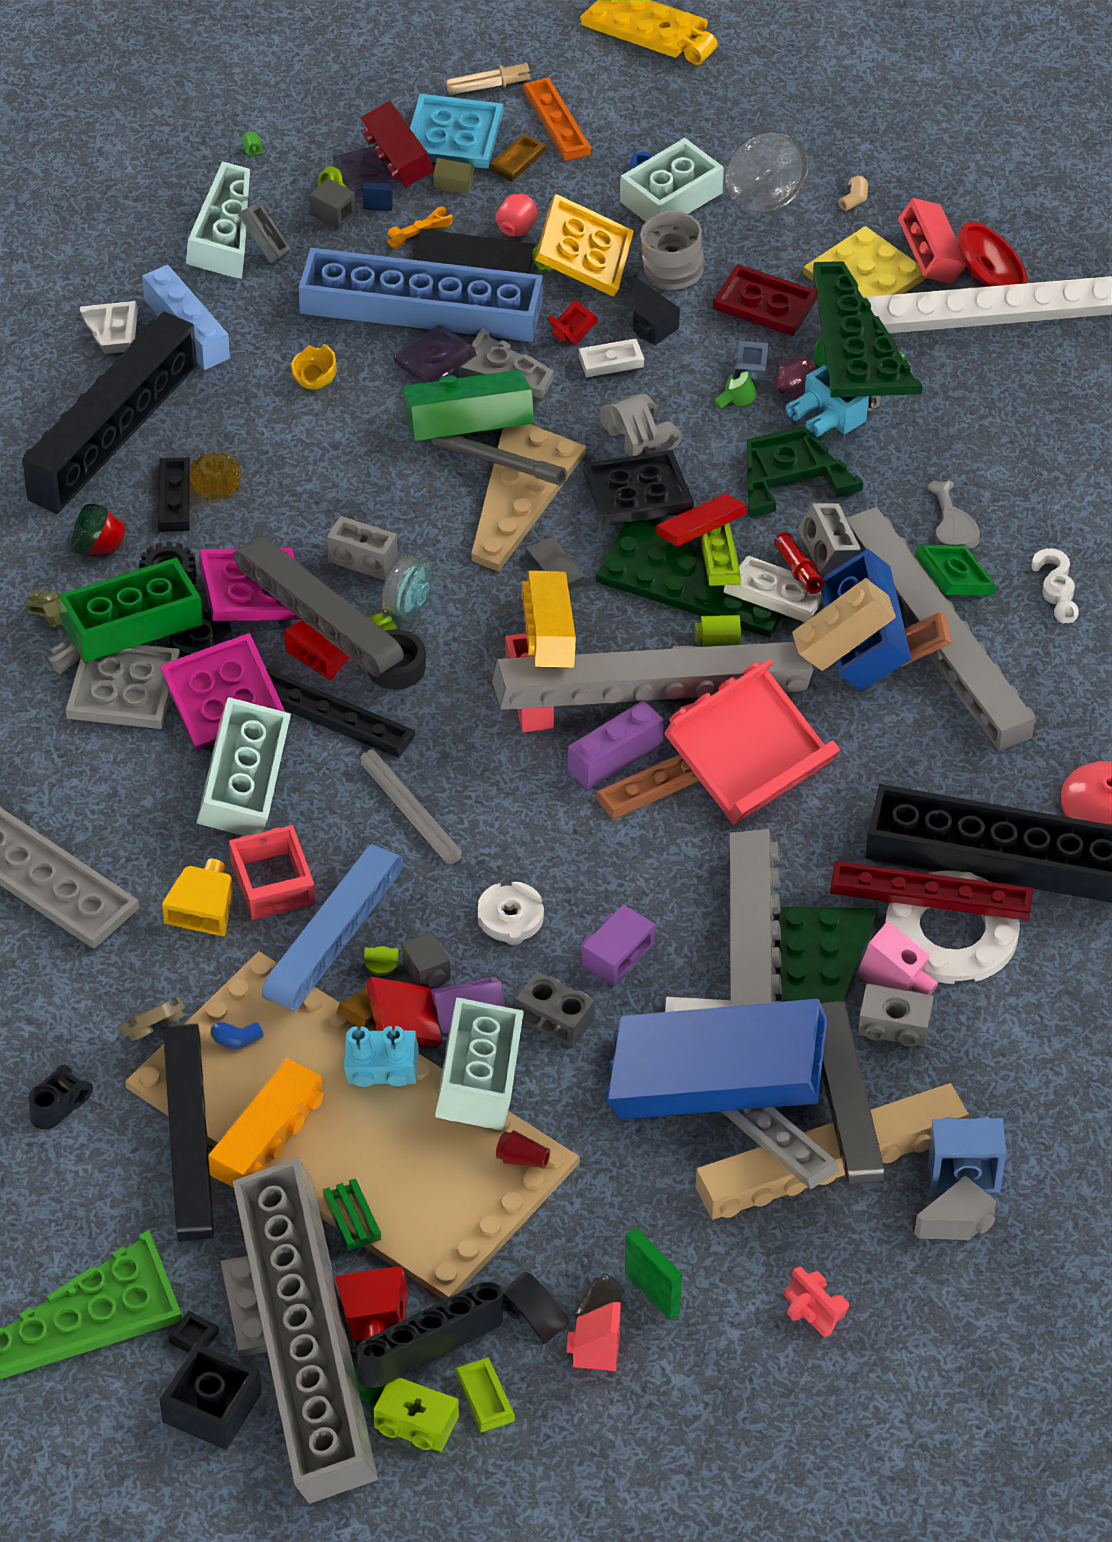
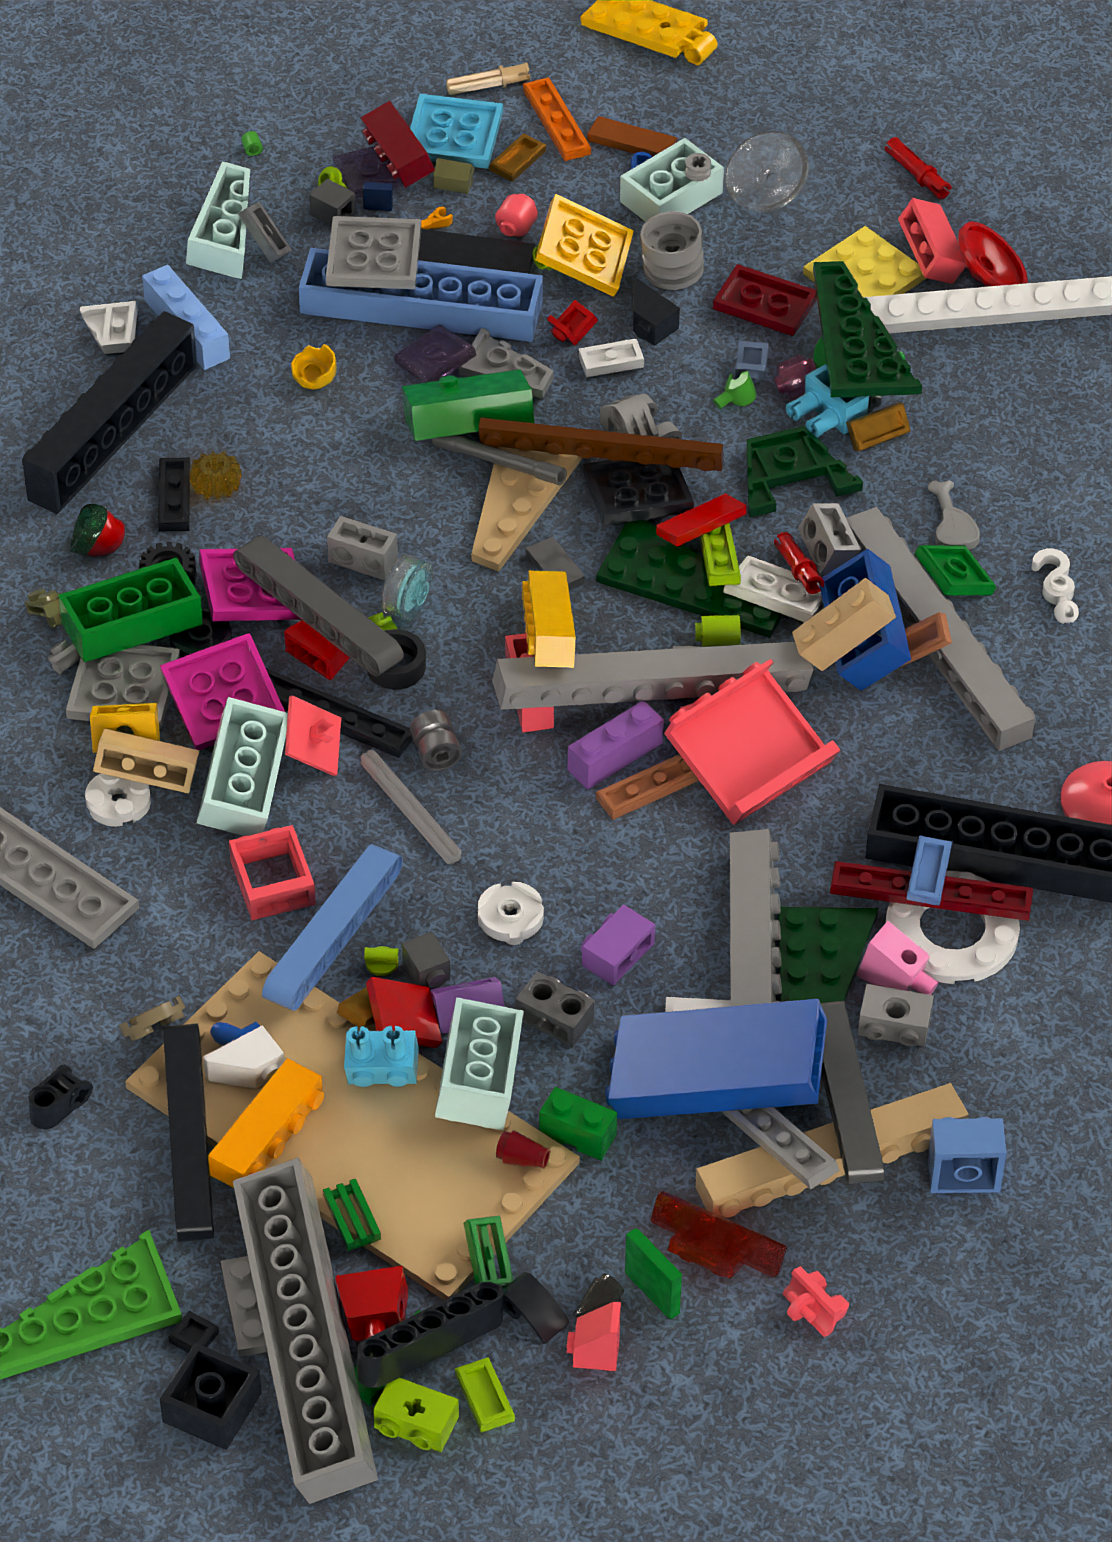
yellow torso [162,859,233,937] -> none
tan arm [838,175,868,212] -> none
light grey slope [914,1175,996,1240] -> none
none -> white plate [85,773,151,827]
none -> yellow brick [90,703,160,753]
none -> tan brick [93,729,200,794]
none -> white slope [203,1025,285,1089]
none -> coral piece [285,695,341,776]
none -> light grey plate [326,216,422,289]
none -> flat silver wheel [410,710,462,771]
none -> green tile [463,1215,513,1288]
none -> reddish brown plate [478,418,724,471]
none -> green brick [539,1087,617,1161]
none -> dark orange tile [587,116,677,157]
none -> clear red bracket [650,1191,787,1279]
none -> light grey bush [685,153,711,182]
none -> pearl gold tile [846,402,911,451]
none -> red pin [885,137,952,199]
none -> medium blue tile [907,836,952,906]

